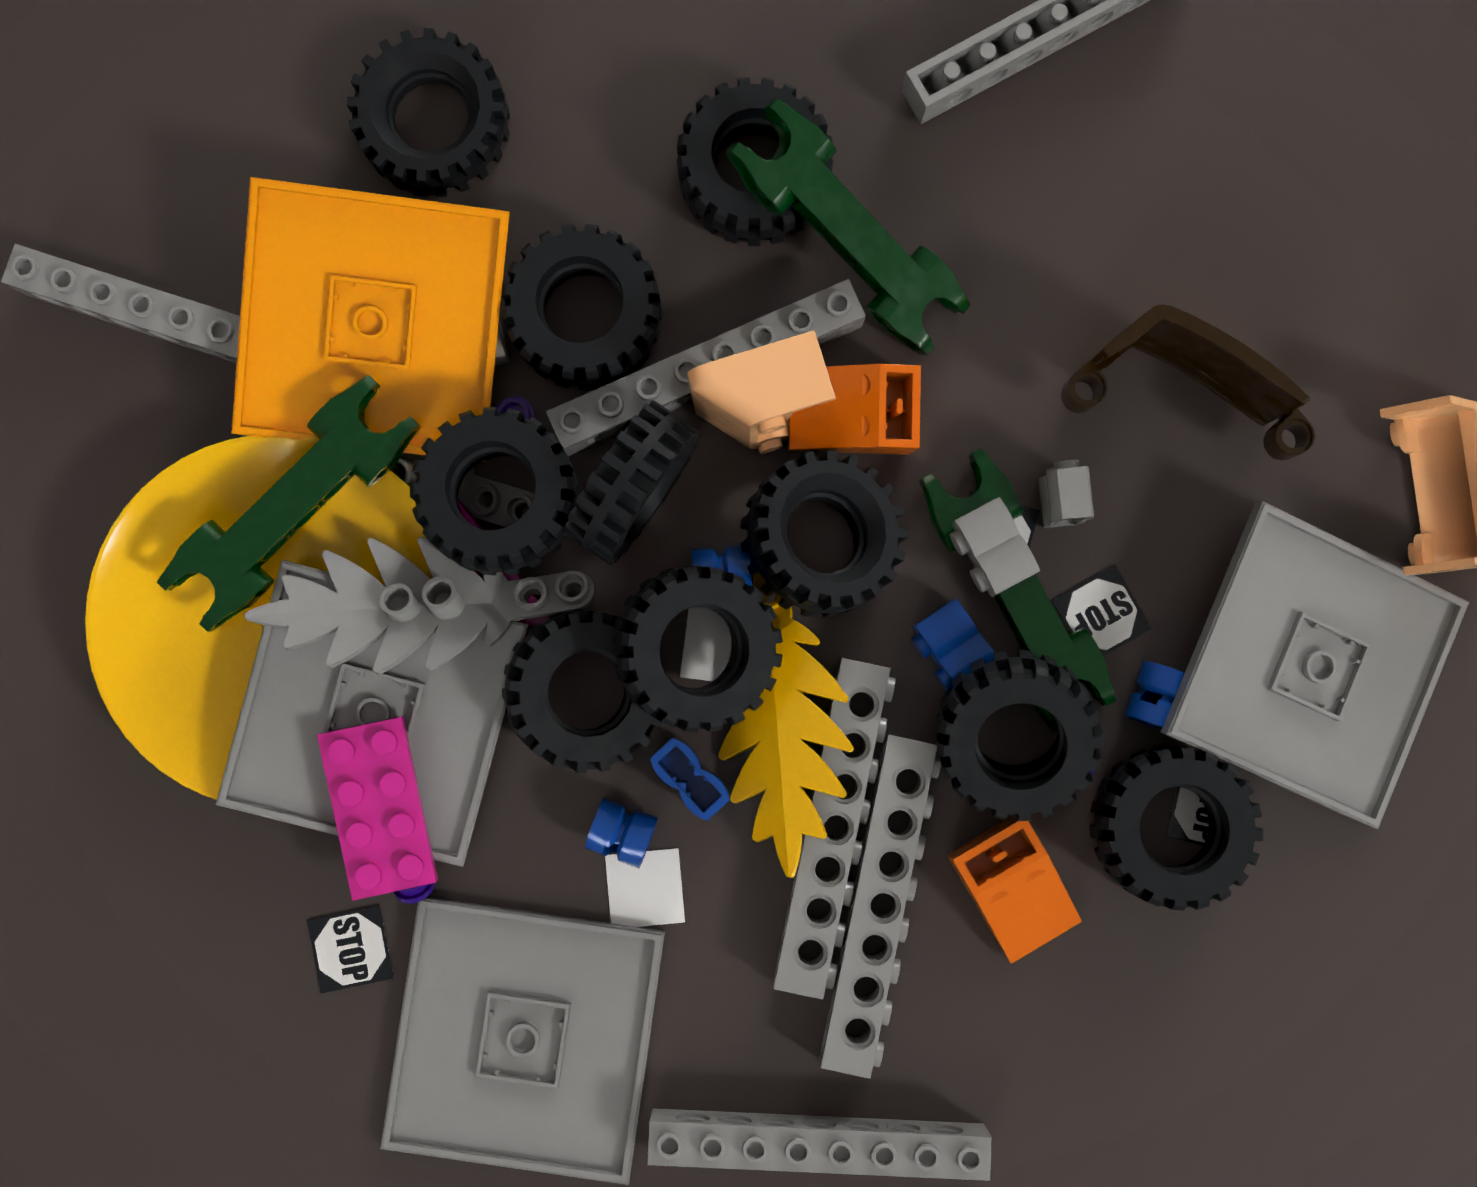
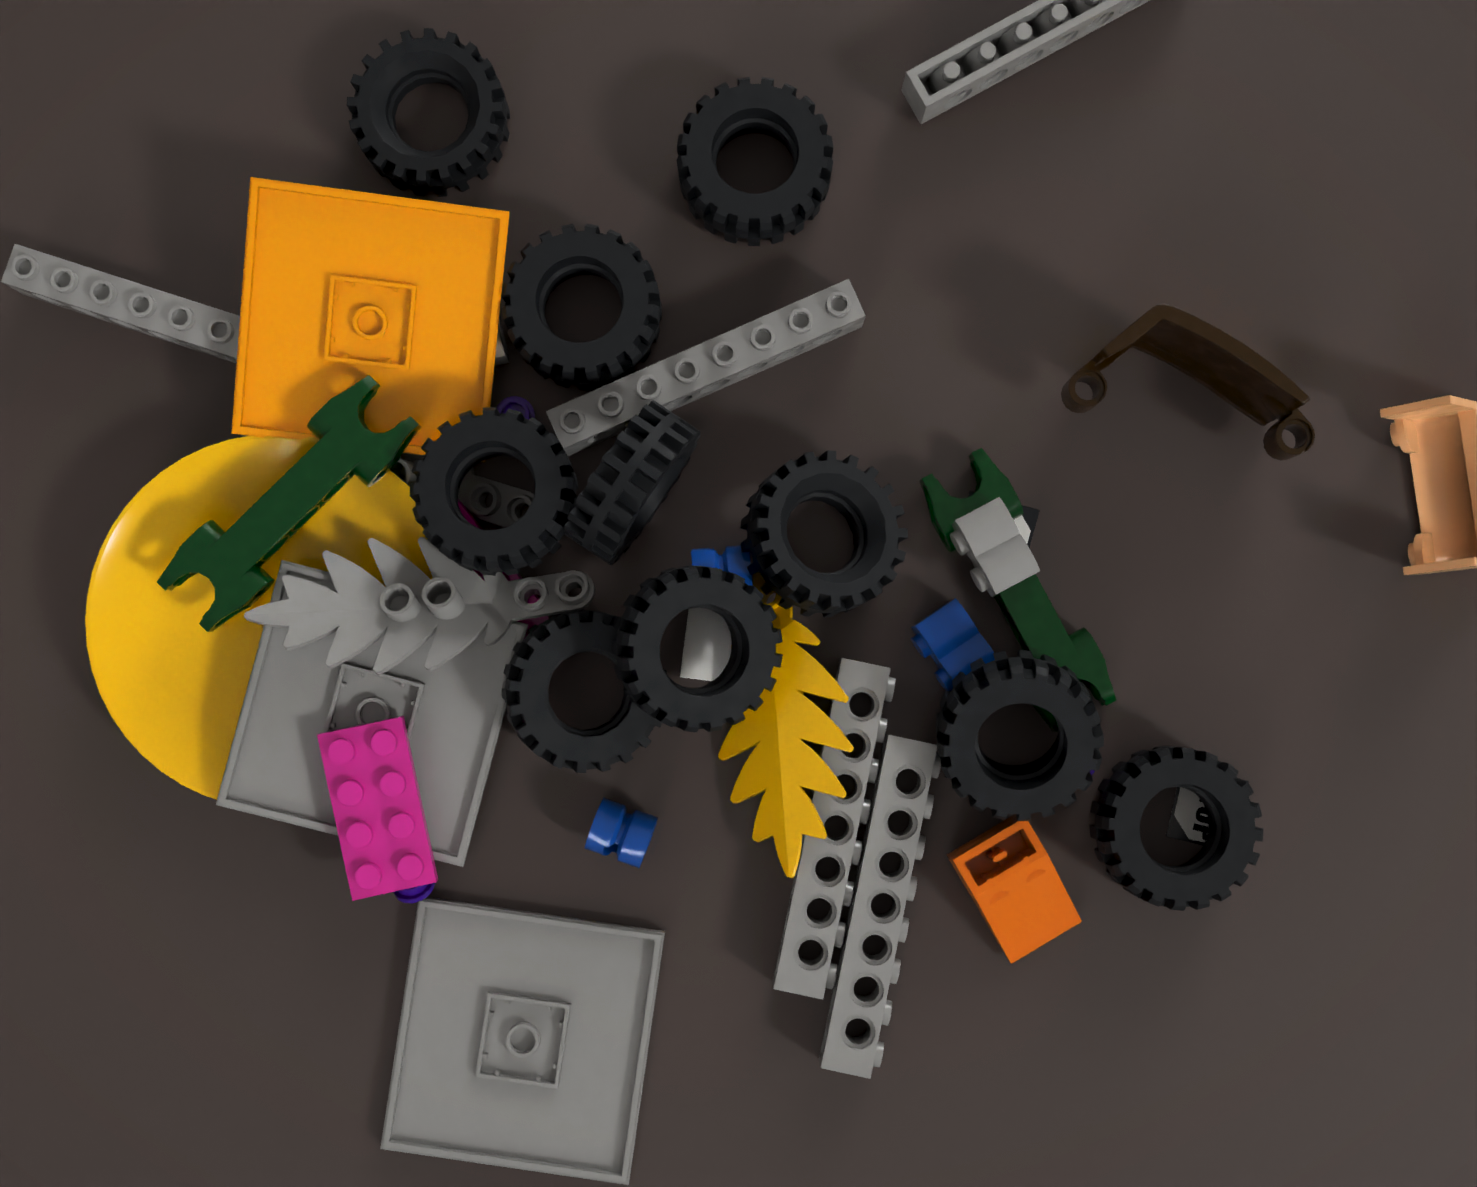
sticker [307,905,394,994] -> none
white sticker [605,848,685,927] -> none
light grey brick [647,1108,992,1181] -> none
blue brick [650,737,730,821] -> none
light nougat windscreen [687,330,836,454] -> none
dark green piece [725,98,971,355] -> none
orange slope [788,364,921,455] -> none
light grey brick [1038,460,1094,528] -> none
sticker [1052,565,1152,655] -> none
blue wheel [1124,661,1185,730] -> none
light grey tile [1160,501,1469,829] -> none

